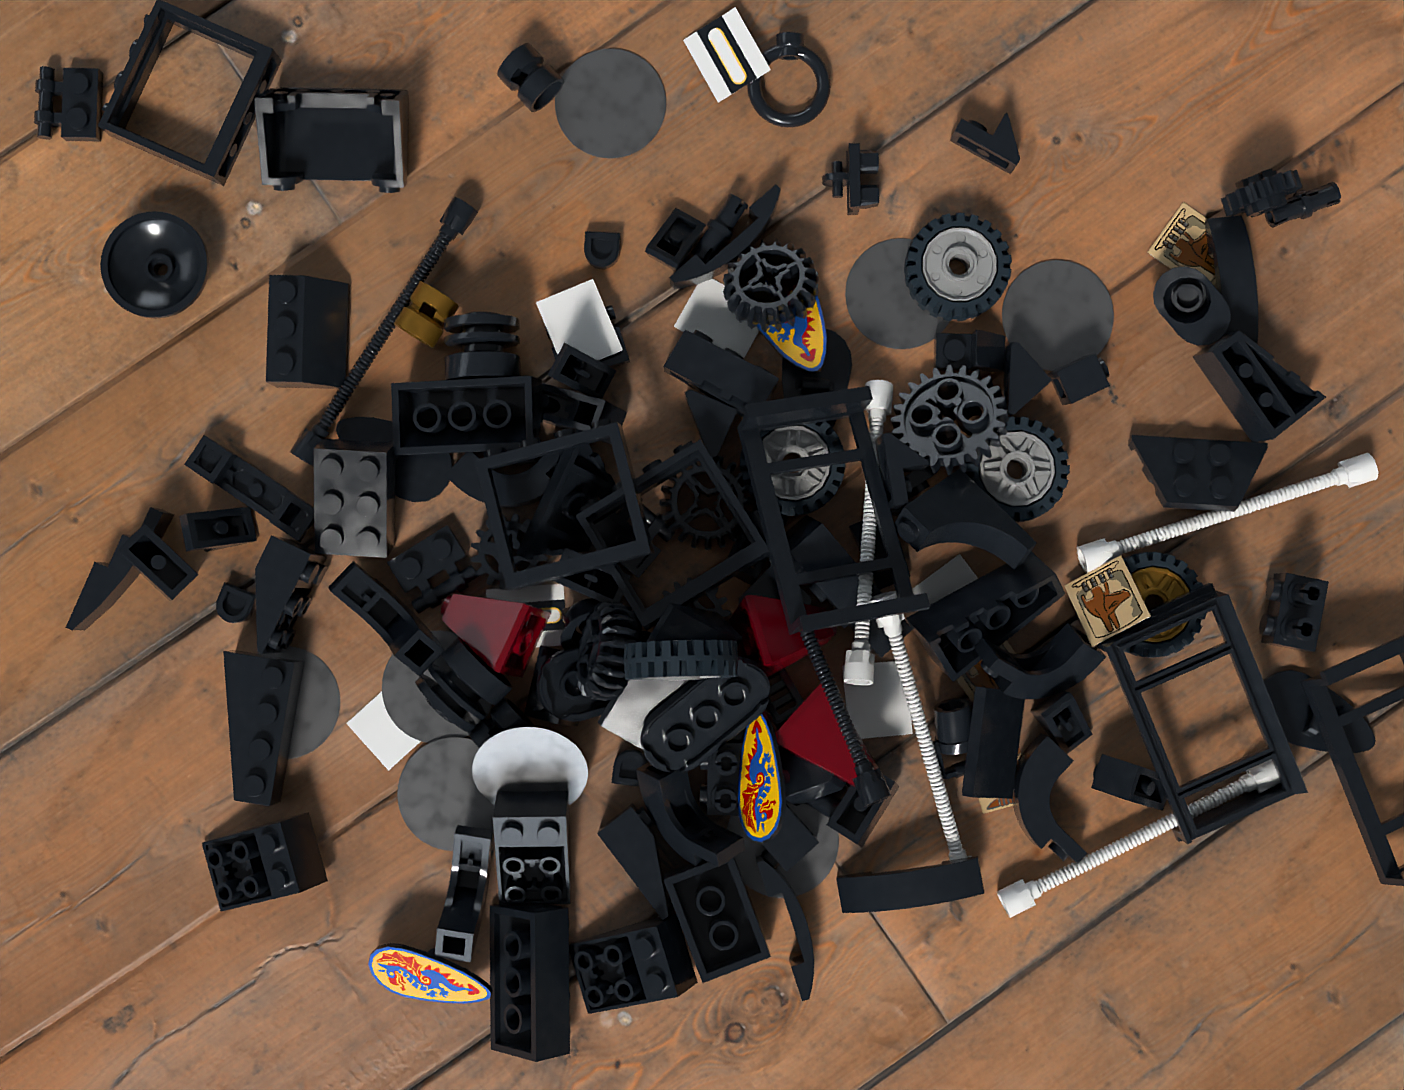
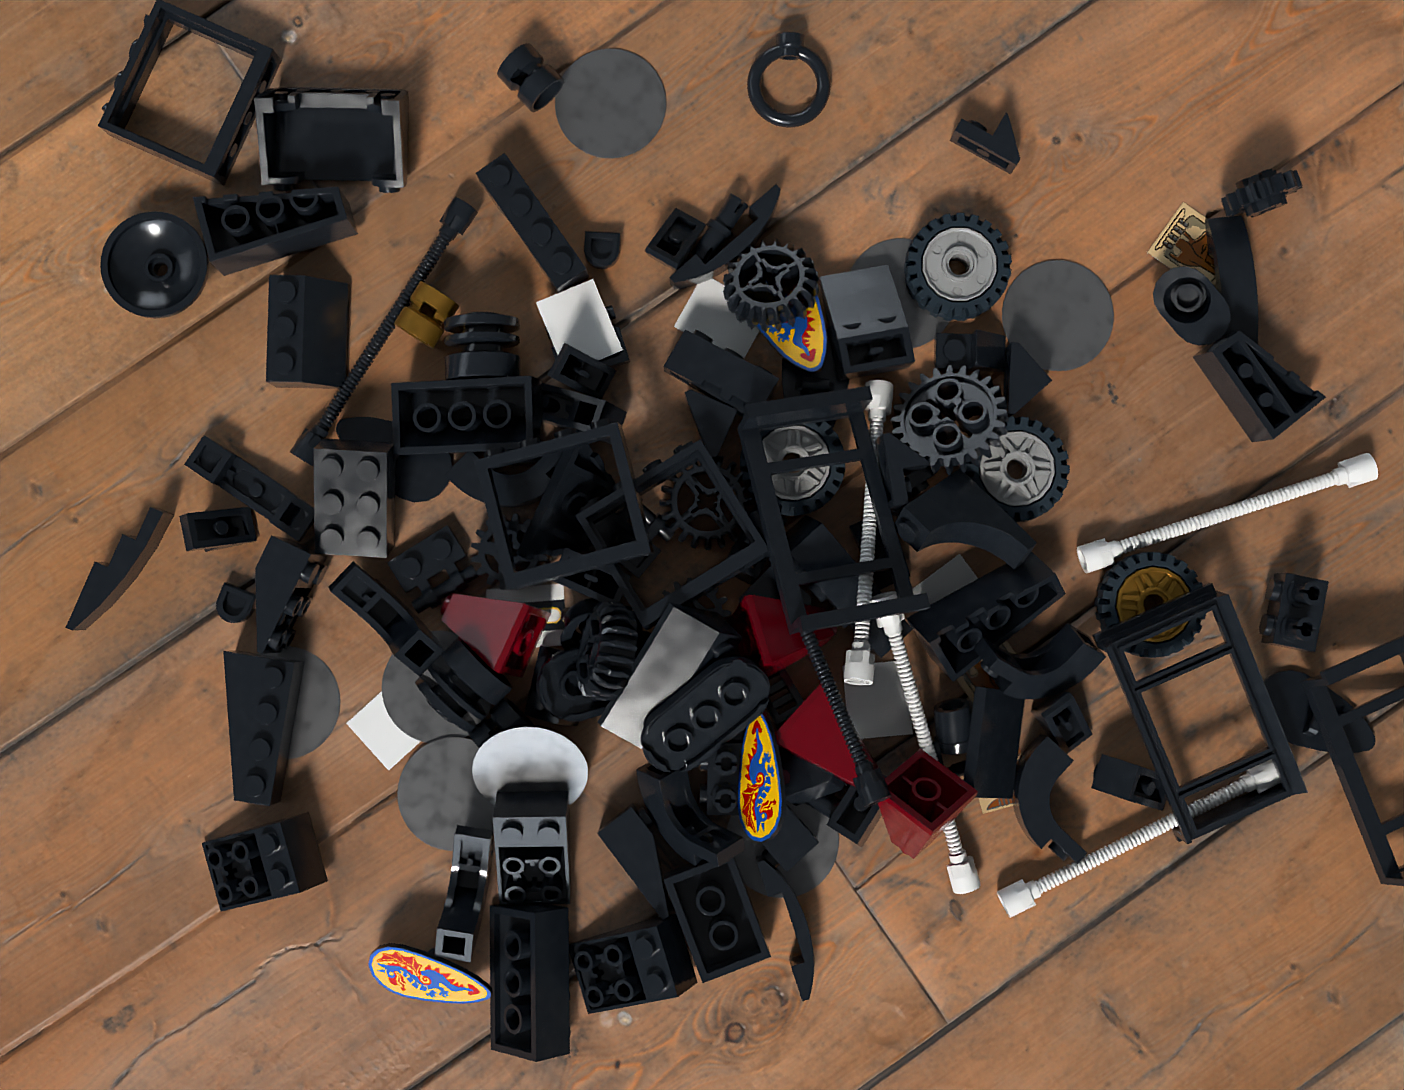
black plate [34,66,103,142] -> none
black slope [118,524,199,601] -> none
black tile [611,749,648,787] -> none
black wheel [624,640,738,681] -> none
sticker [683,7,771,103] -> none
black hips [822,143,879,215] -> none
black slope [836,856,985,913] -> none
black brick [1048,353,1110,405] -> none
sticker [1064,555,1151,647] -> none
black wing [1128,435,1268,512] -> none
black pin [1264,182,1341,228] -> none
none -> black wedge [193,187,358,276]
none -> black arch [476,153,589,293]
none -> black slope [819,265,915,381]
none -> dark red slope [878,748,978,859]

